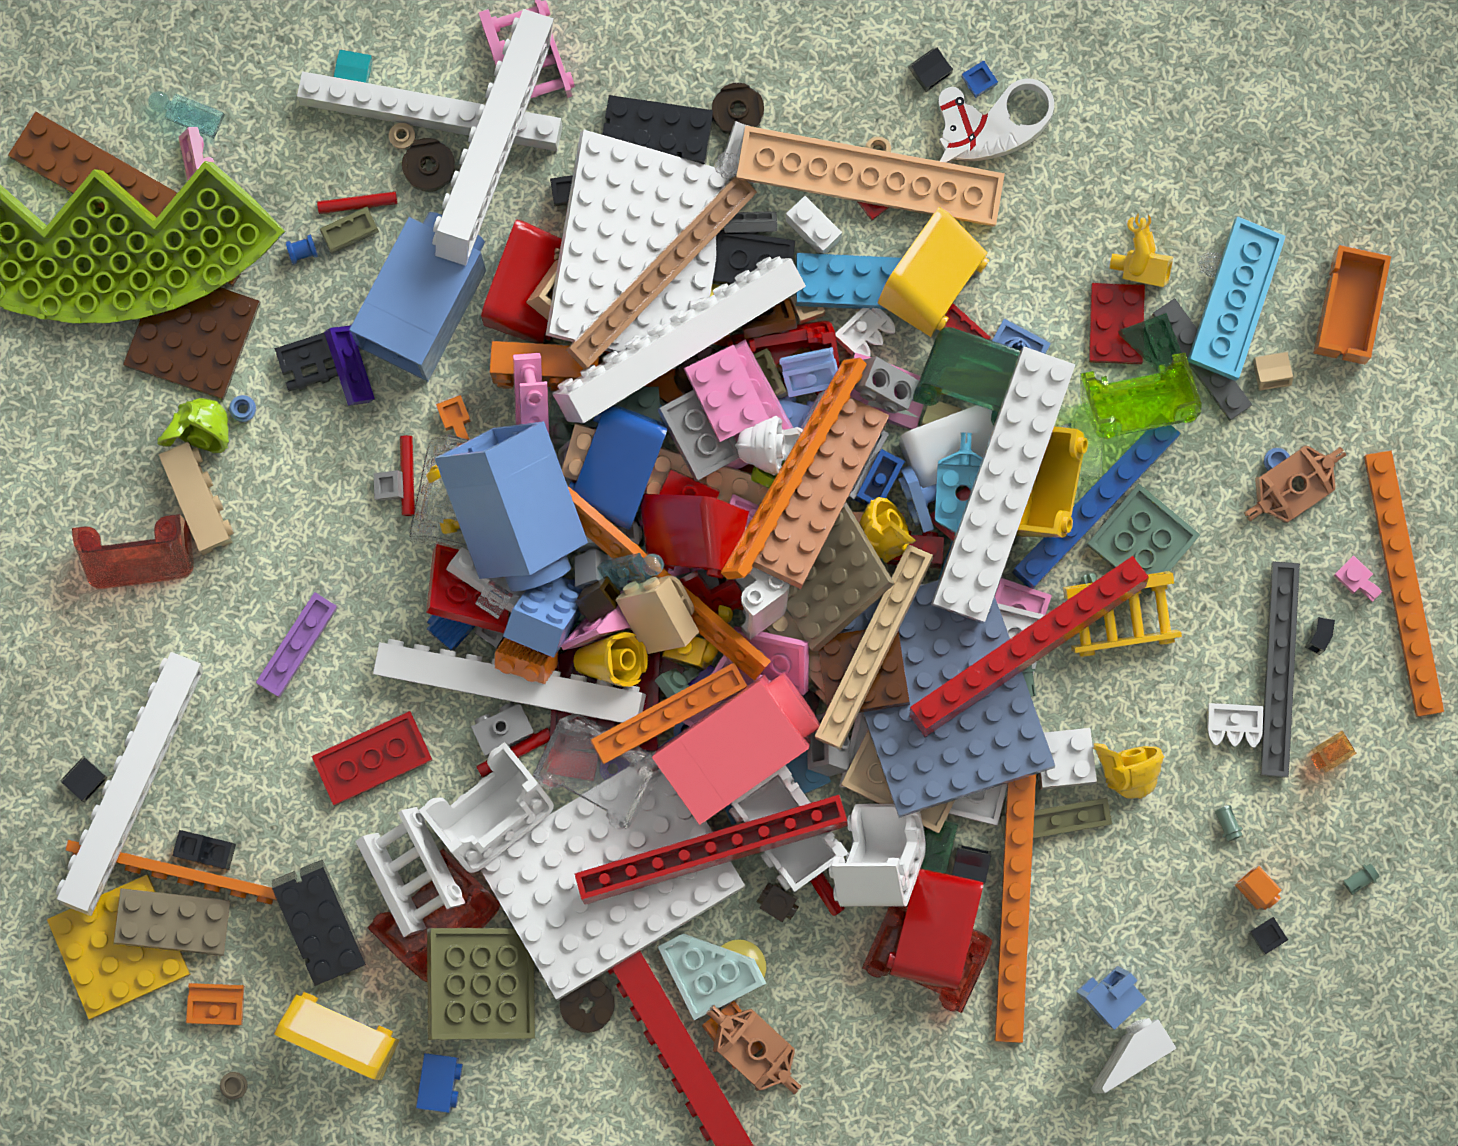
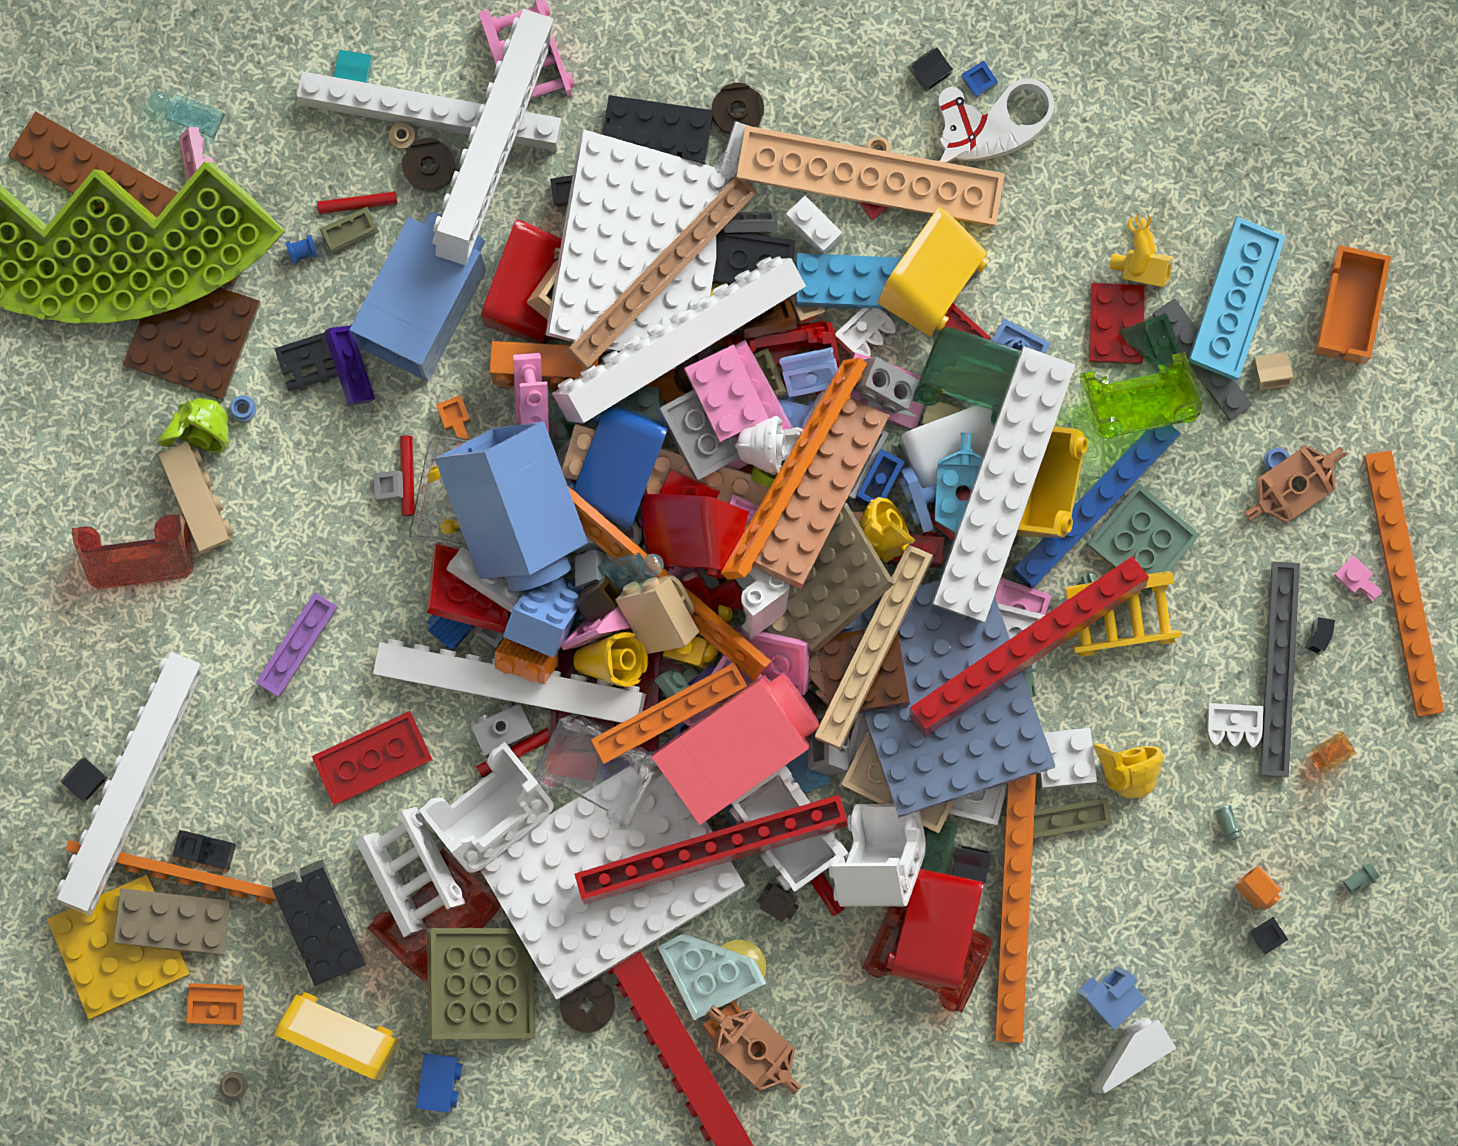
clear plate [475,580,513,619] -> none

